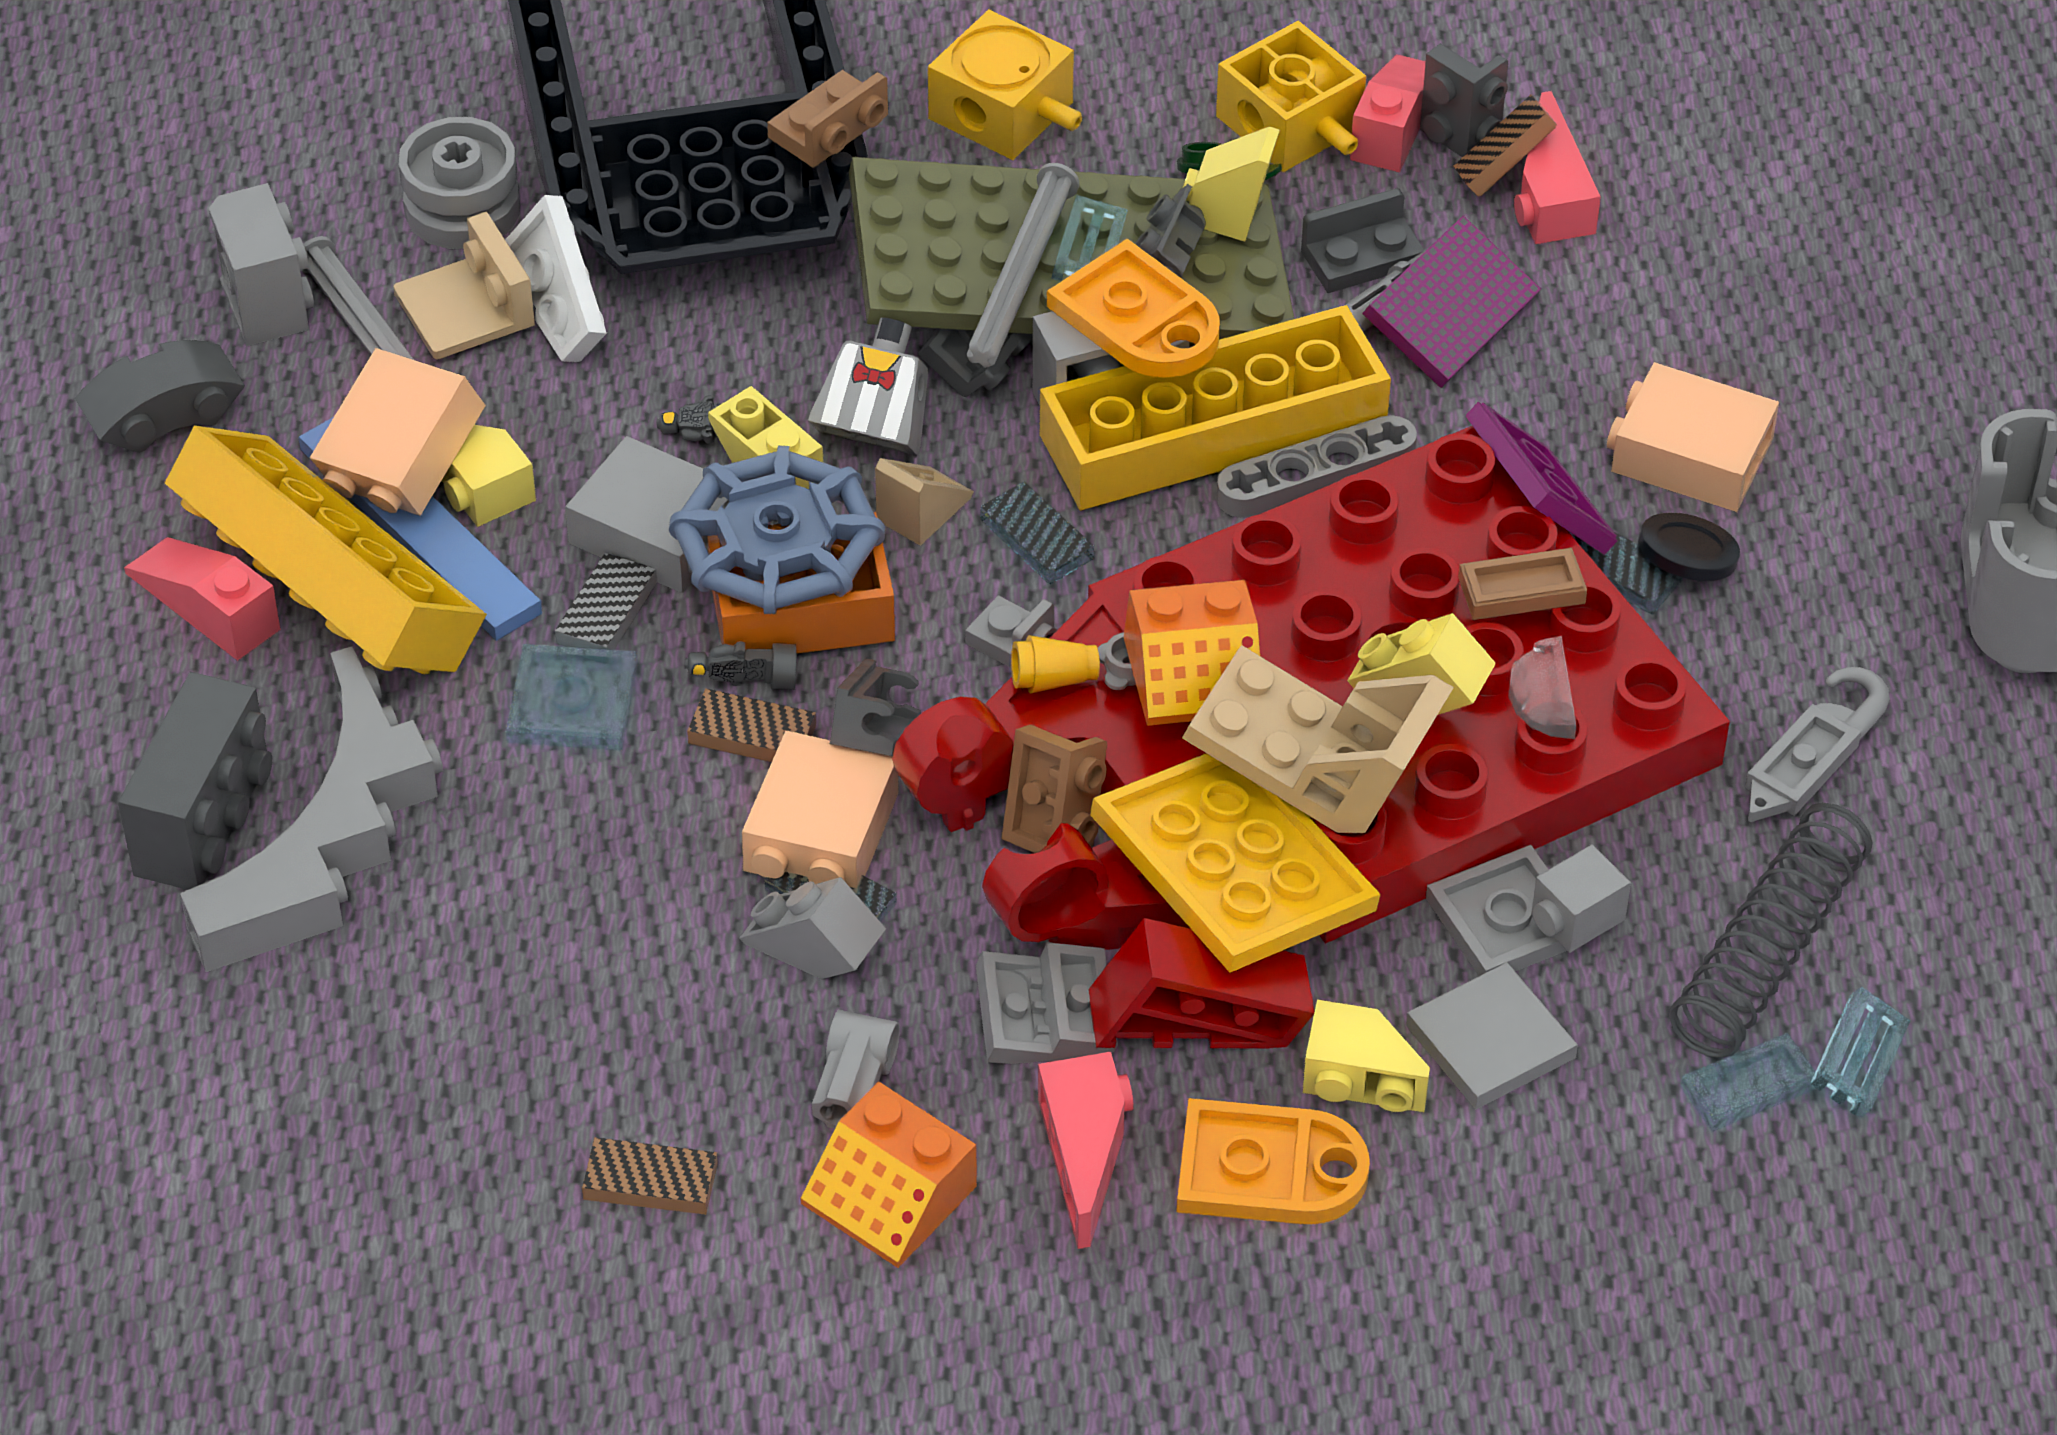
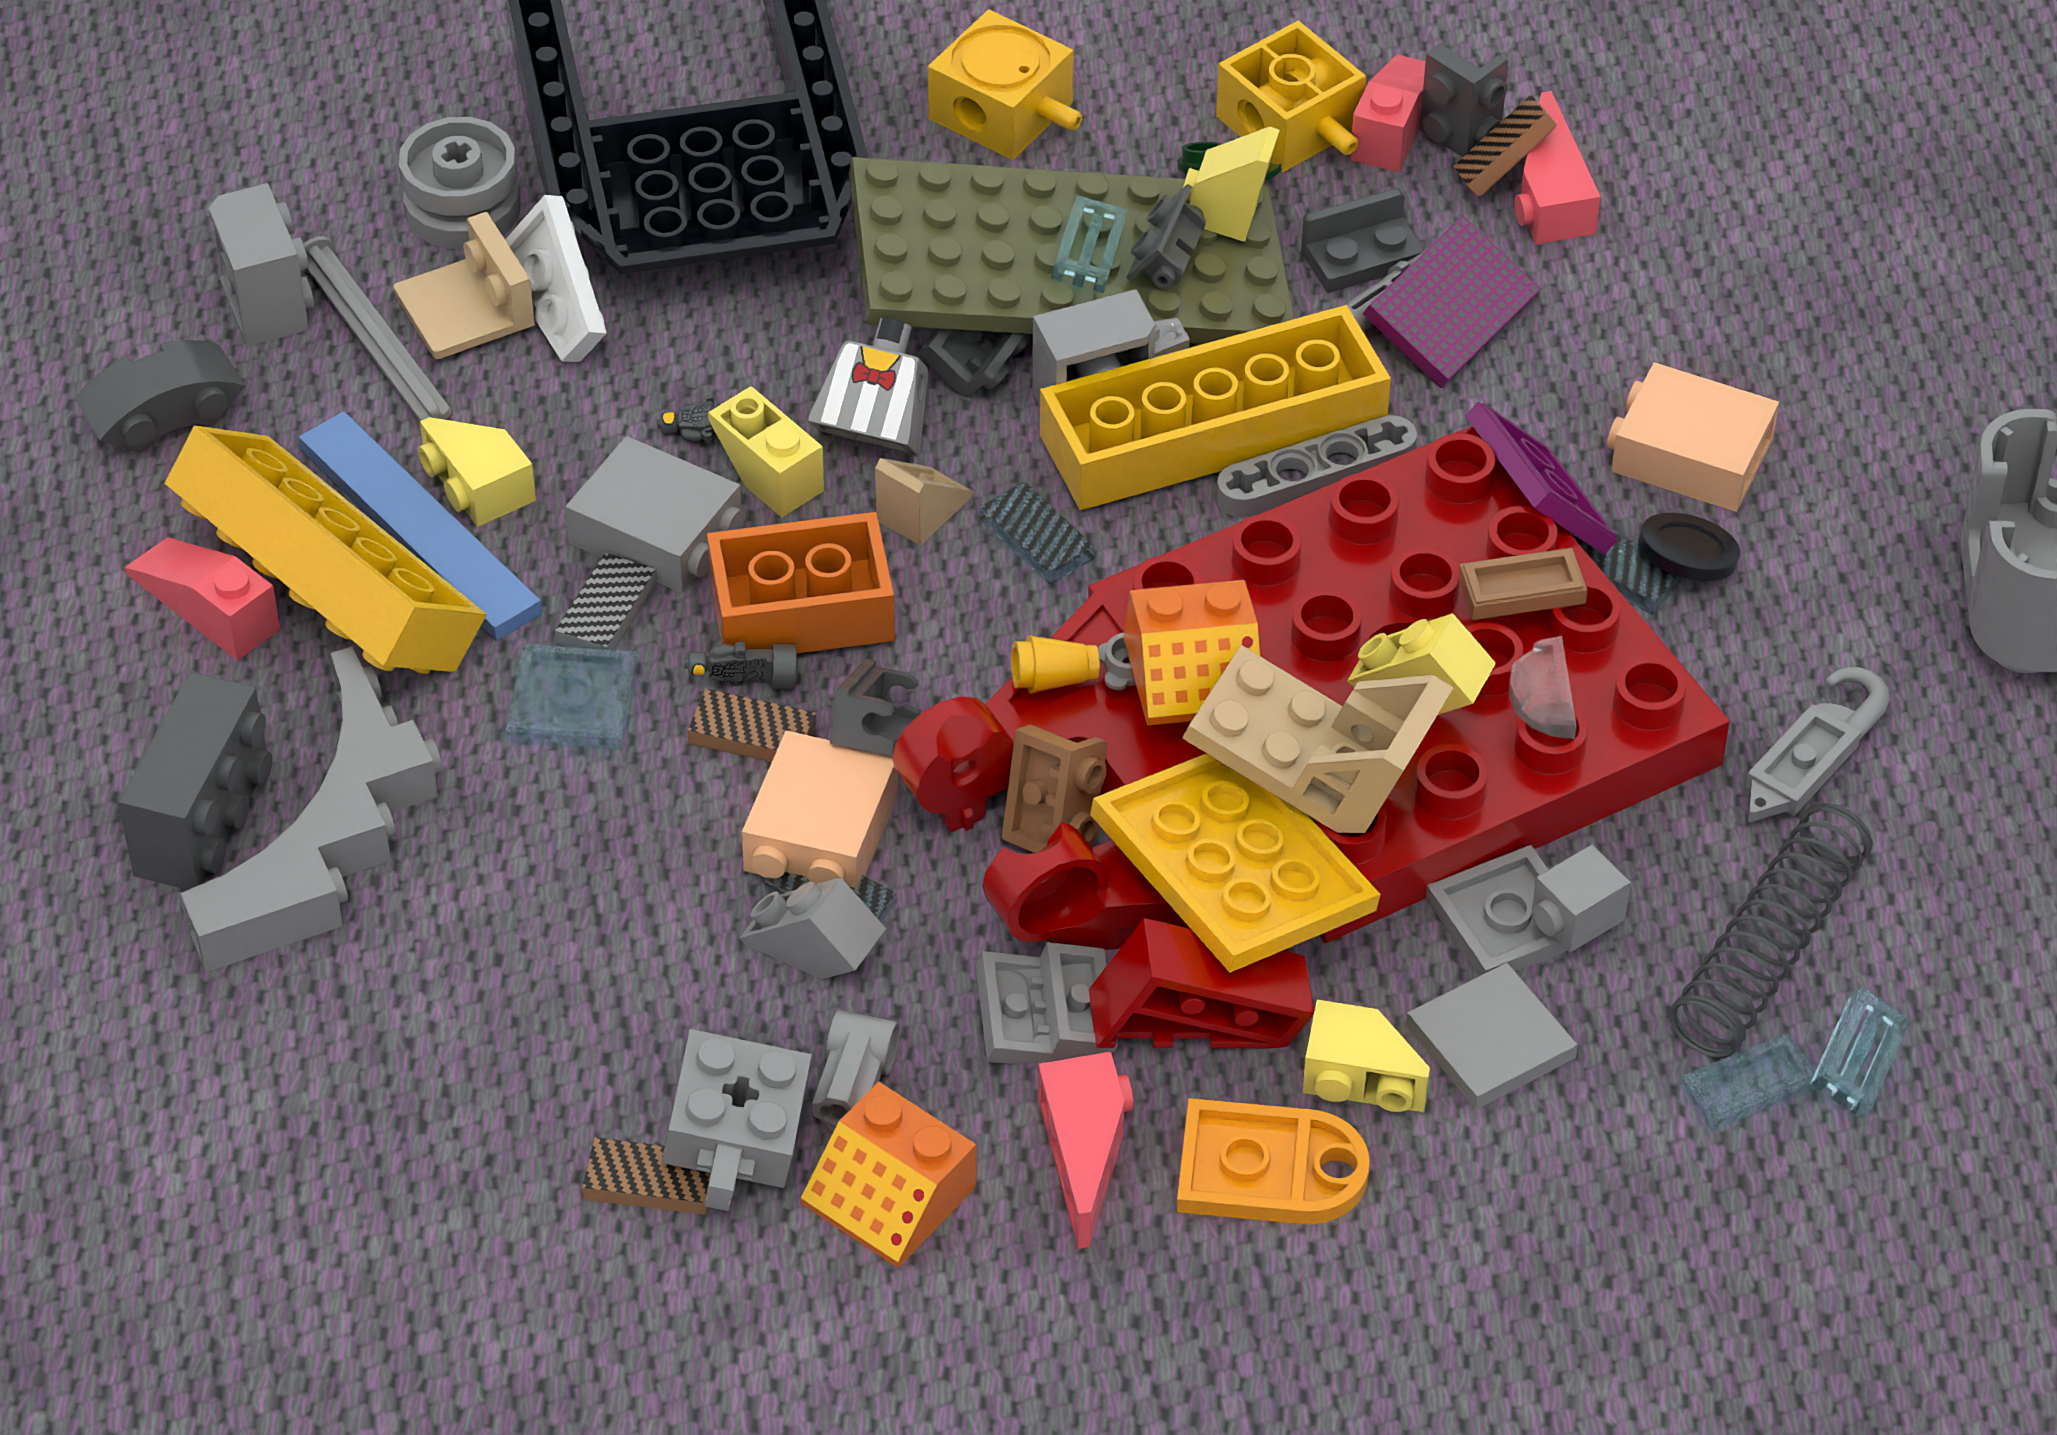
light nougat brick [310,348,486,516] -> none
sand blue plate [669,445,885,614] -> none
medium nougat bracket [767,70,888,168] -> none
light grey bracket [965,595,1057,668] -> none
light grey axle [967,163,1079,368] -> none
light orange tile [1047,239,1220,378] -> none
none -> light grey hinge [661,1029,812,1211]

